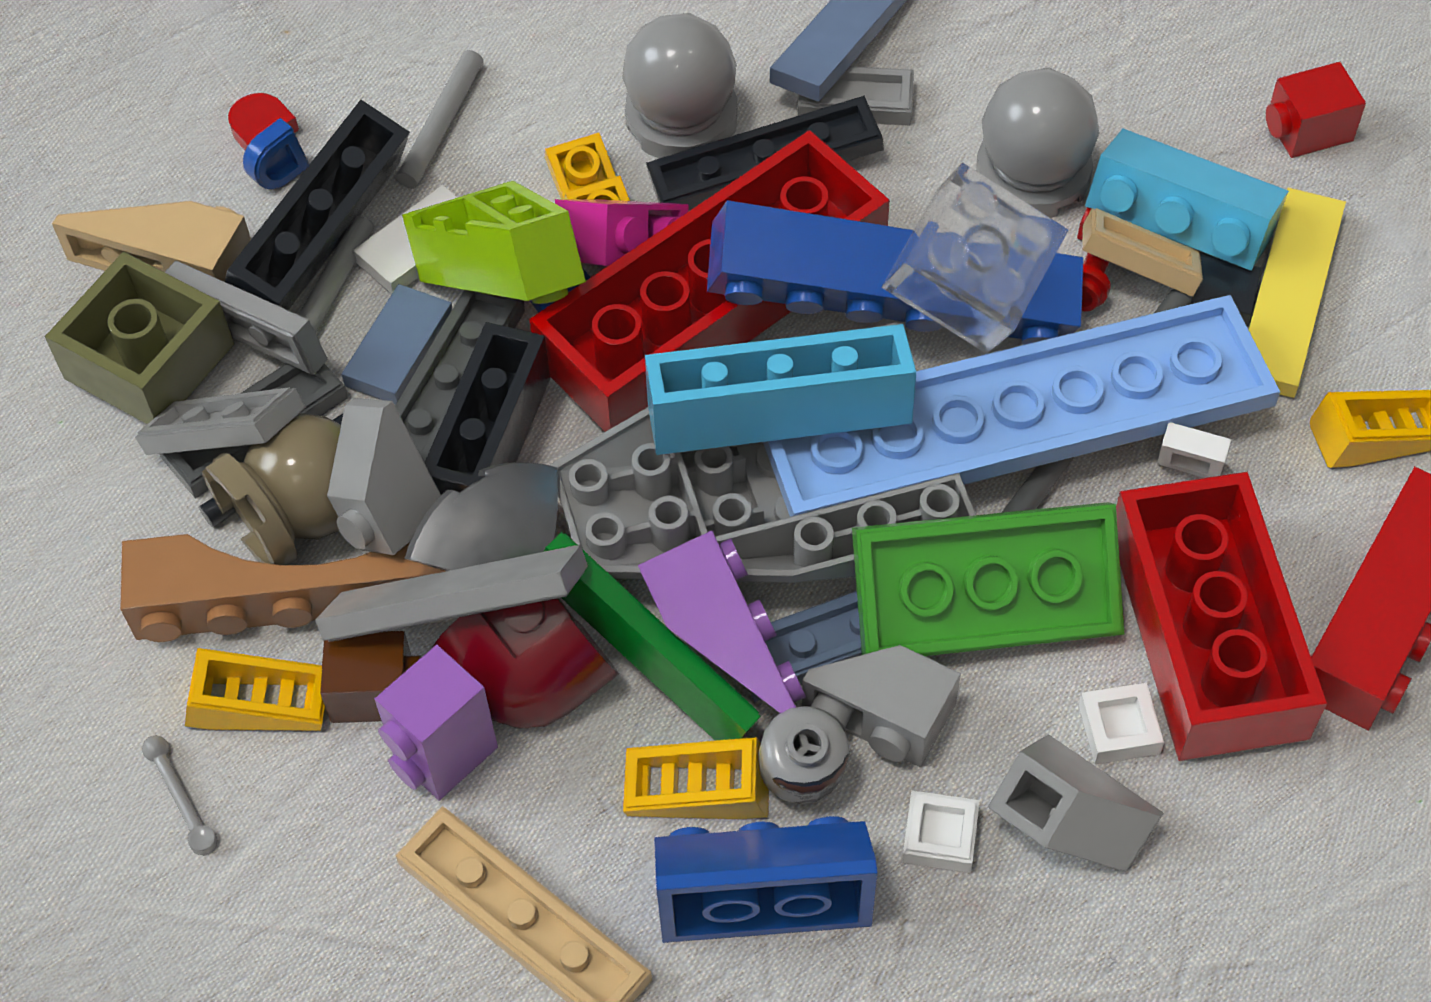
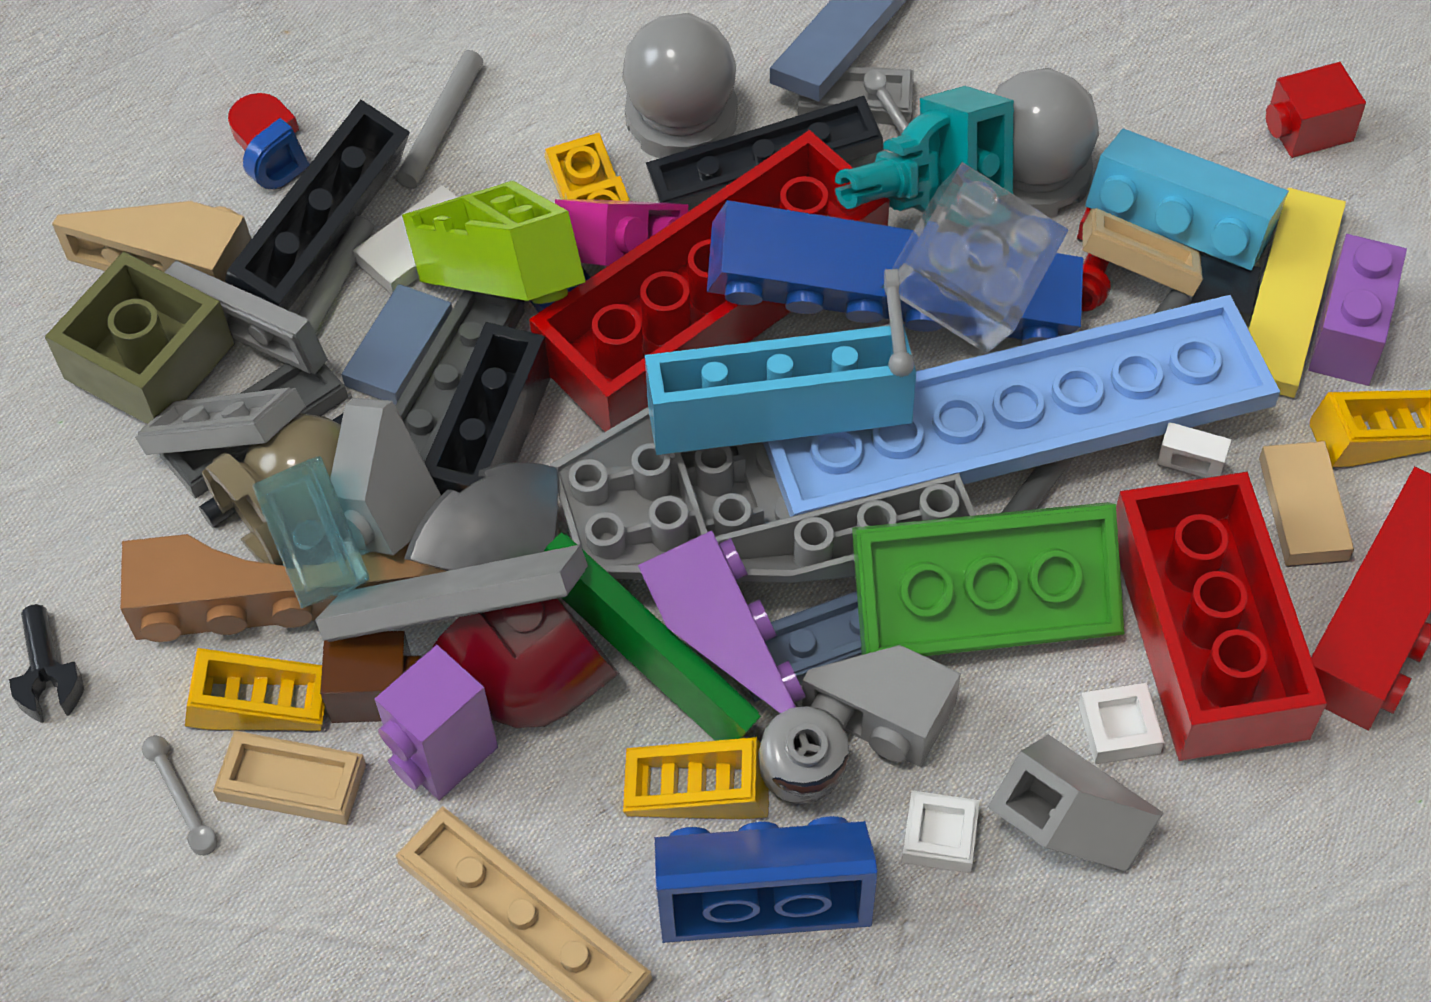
none -> black bar [9,604,84,723]
none -> tan tile [213,730,366,825]
none -> clear light blue slope [252,456,369,609]
none -> teal brick [835,85,1014,229]
none -> light grey hinge [864,69,908,134]
none -> light grey hinge [884,269,915,377]
none -> tan tile [1259,441,1354,566]
none -> medium lavender brick [1308,233,1407,386]

